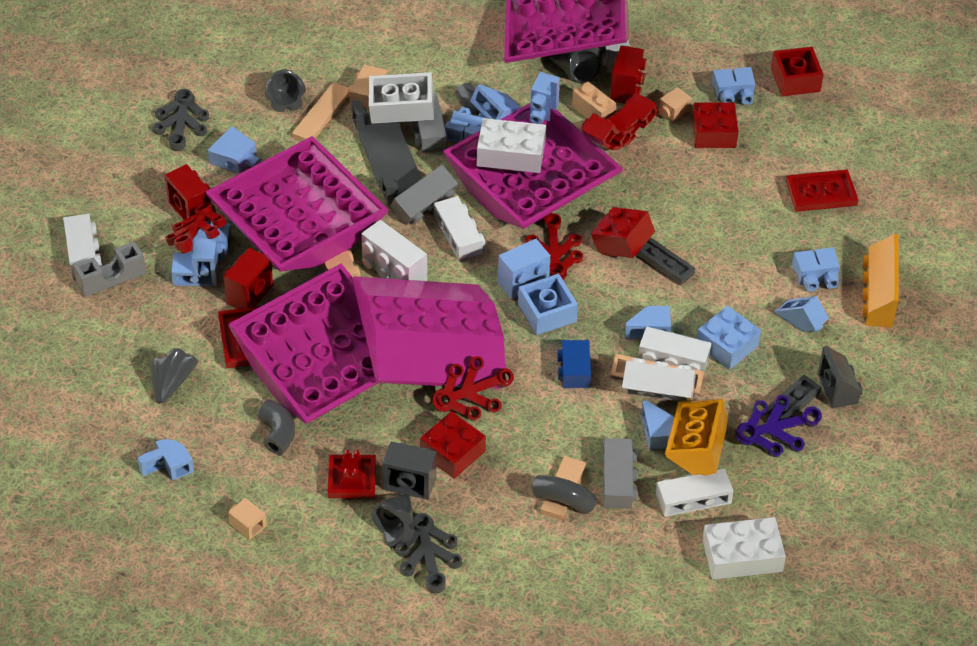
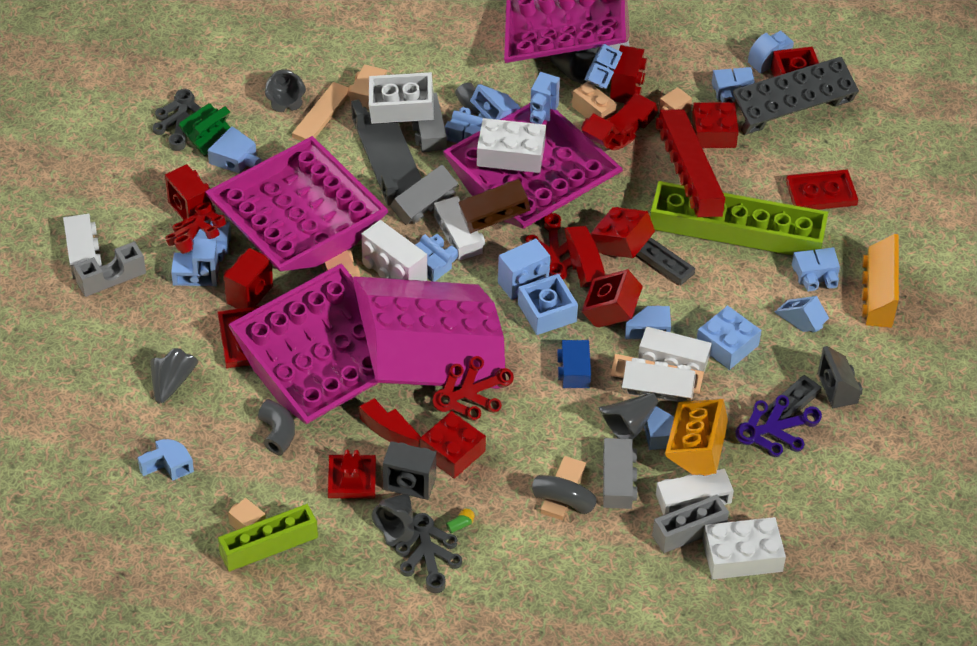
none -> green bracket [178,103,230,156]
none -> lime brick [218,503,318,572]
none -> red slope [359,398,421,448]
none -> light blue hips [415,234,458,282]
none -> bright green arm [446,509,475,533]
none -> reddish brown brick [458,179,531,234]
none -> red slope [564,226,605,288]
none -> red brick [581,269,643,328]
none -> light blue hips [584,44,623,89]
none -> dark grey hat [599,393,658,439]
none -> lime brick [650,181,828,255]
none -> light grey brick [652,495,729,554]
none -> red brick [656,109,726,217]
none -> dark grey bracket [733,57,859,135]
none -> light blue brick [748,31,794,74]

